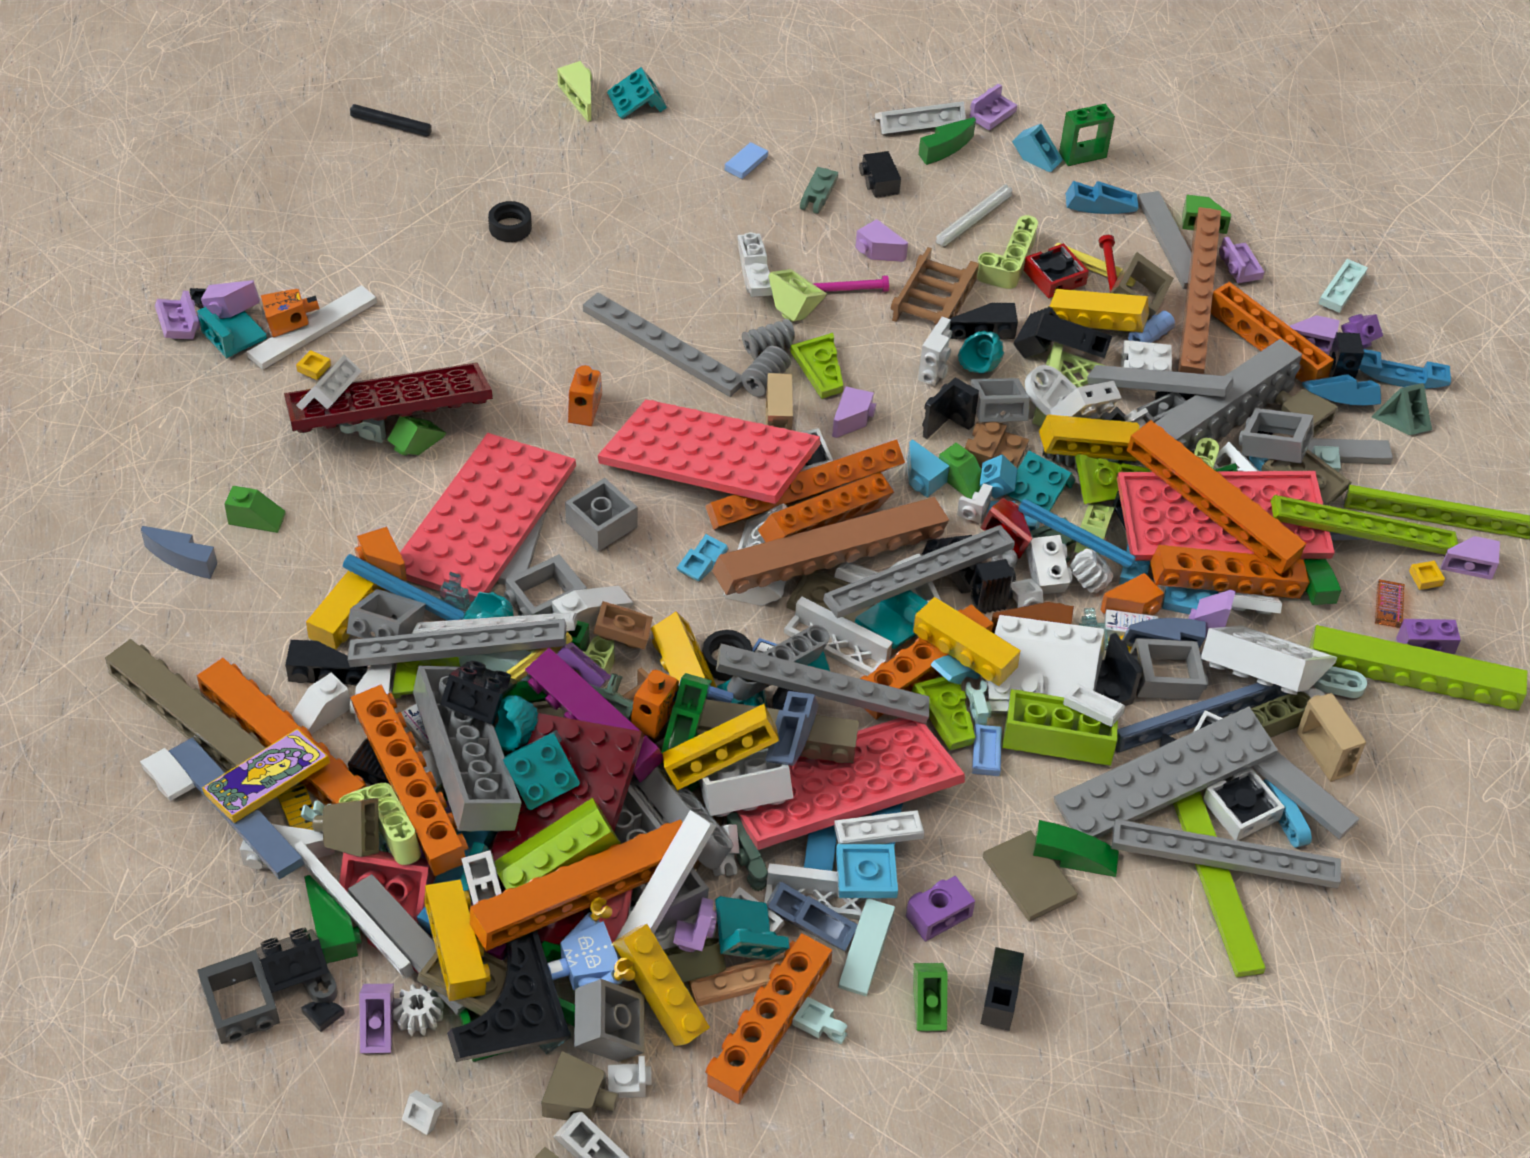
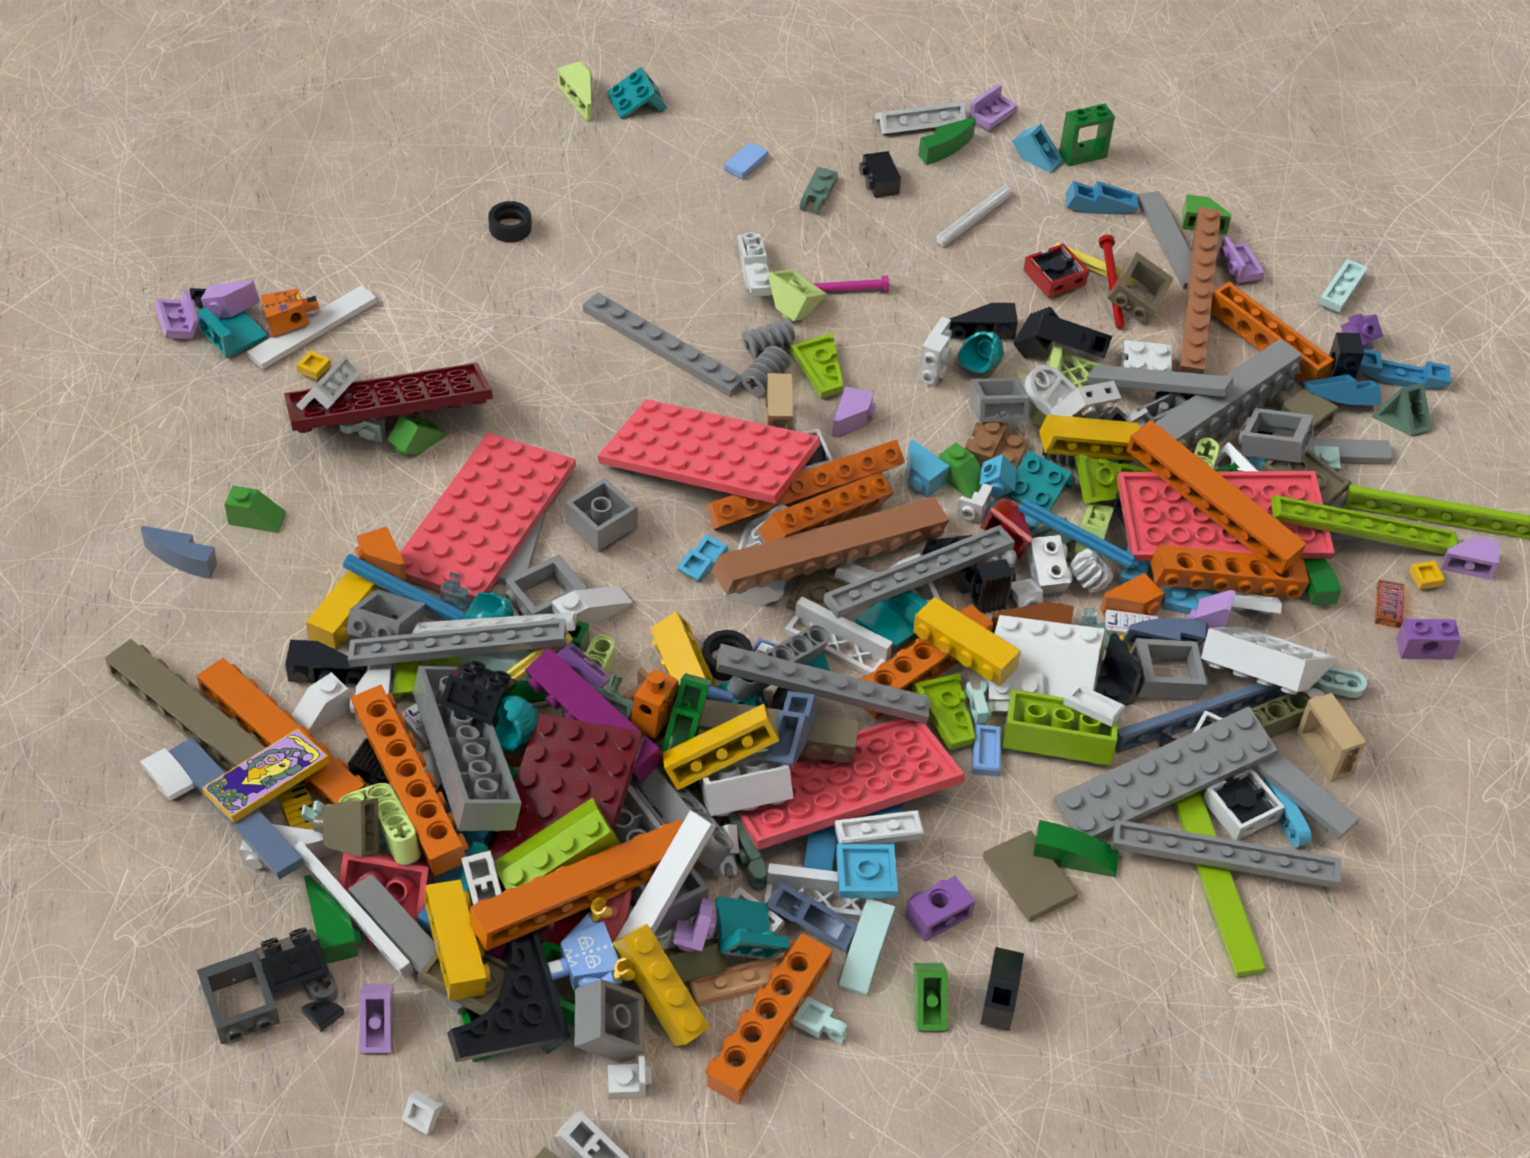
black axle [350,104,432,137] -> none
white gear [392,984,444,1037] -> none
teal bracket [502,730,580,810] -> none
dark tan torso [541,1051,619,1121] -> none
orange torso [568,365,602,426] -> none
medium nougat plate [593,601,653,650] -> none
lavender slope [855,219,908,262] -> none
medium nougat fence [891,247,979,325] -> none
black bracket [922,377,979,439] -> none
medium azure slope [931,655,980,685] -> none
yellowish green beam [977,215,1038,289] -> none
yellow brick [1049,289,1149,332] -> none
light blue axle [1128,311,1175,343] -> none
lavender slope [1290,315,1340,355] -> none
lime brick [1309,625,1528,711] -> none

